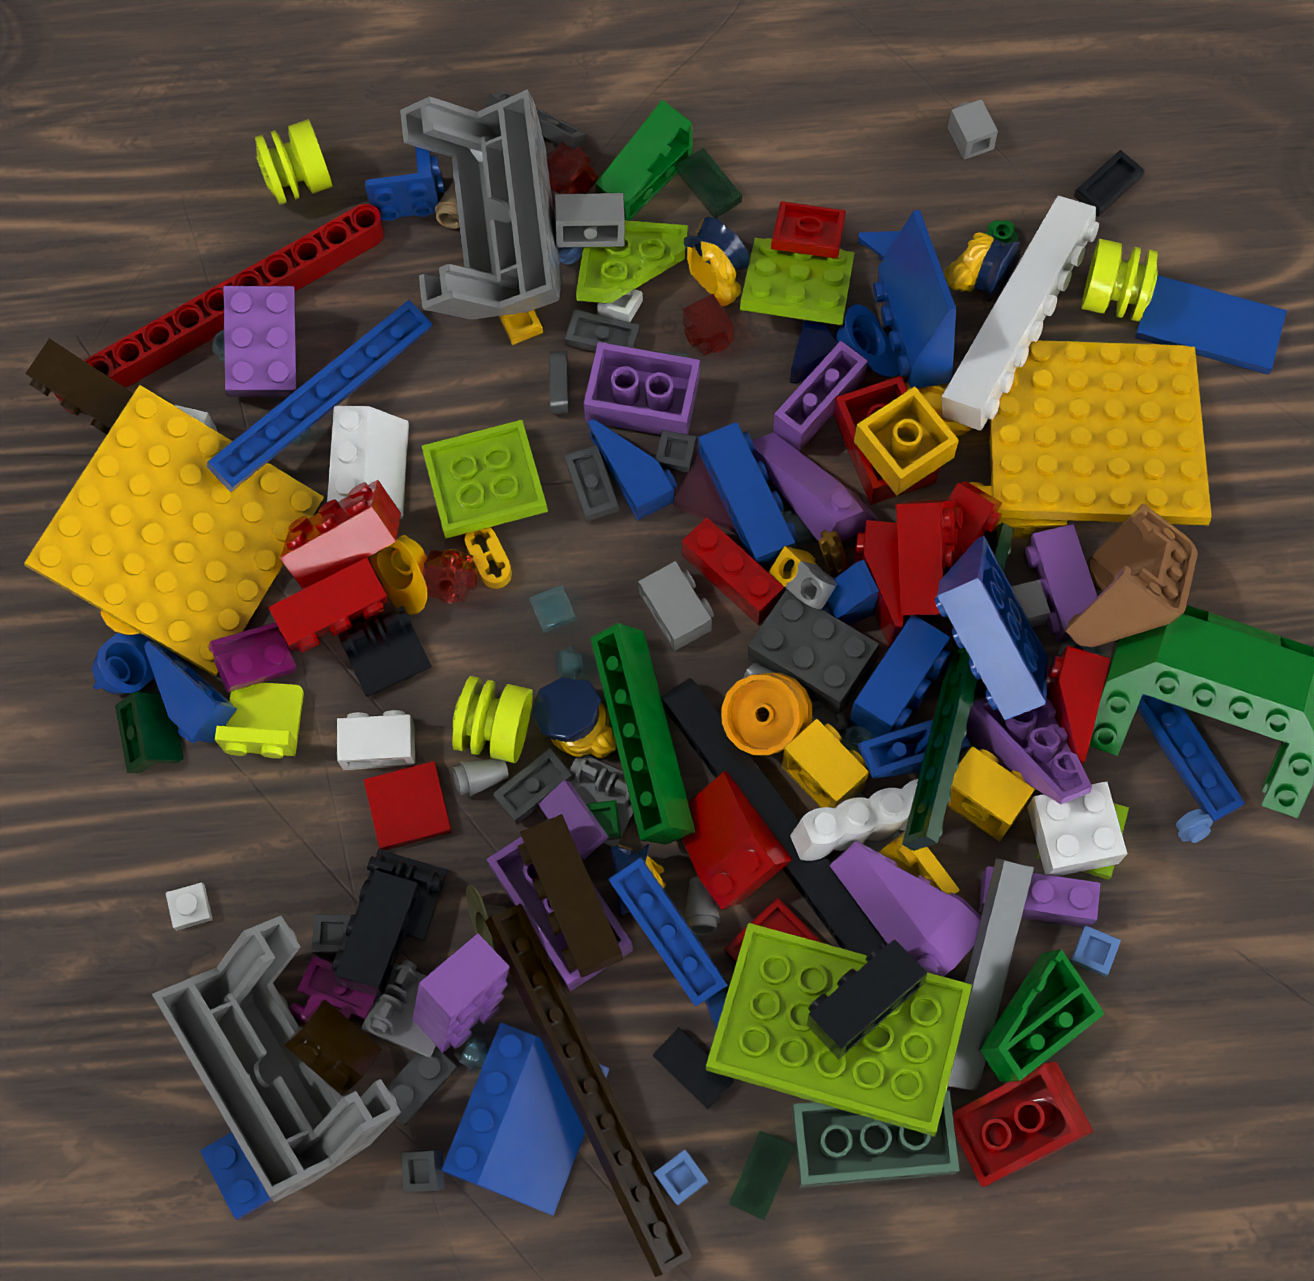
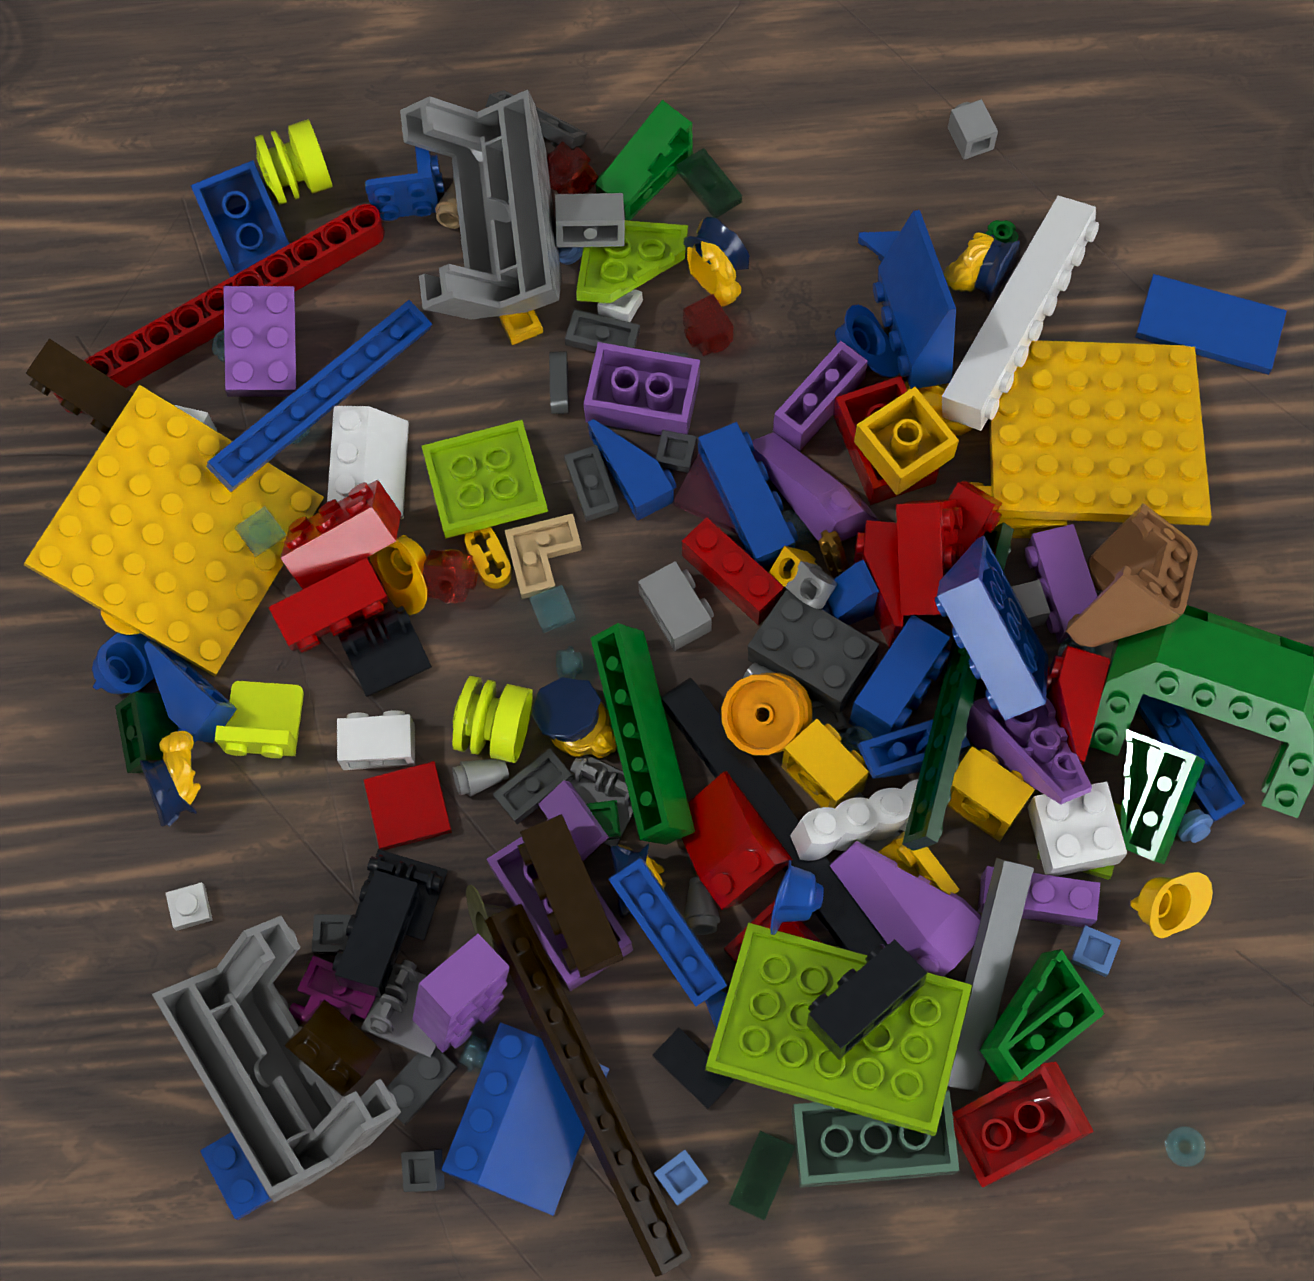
magenta plate [208,622,297,693] -> none
lime plate [740,238,855,325] -> none
red tile [771,201,846,259] -> none
clear blue slope [790,320,838,384] -> none
black tile [1073,150,1145,217] -> none
neon yellow wheel [1081,239,1158,322] -> none
none -> piece [140,731,201,827]
none -> blue slope [190,160,290,277]
none -> clear light blue plate [235,506,286,557]
none -> tan plate [504,513,582,599]
none -> blue piece [770,860,824,935]
none -> green wedge [1120,729,1206,864]
none -> yellow piece [1130,872,1213,938]
none -> clear light blue plate [1165,1127,1206,1167]

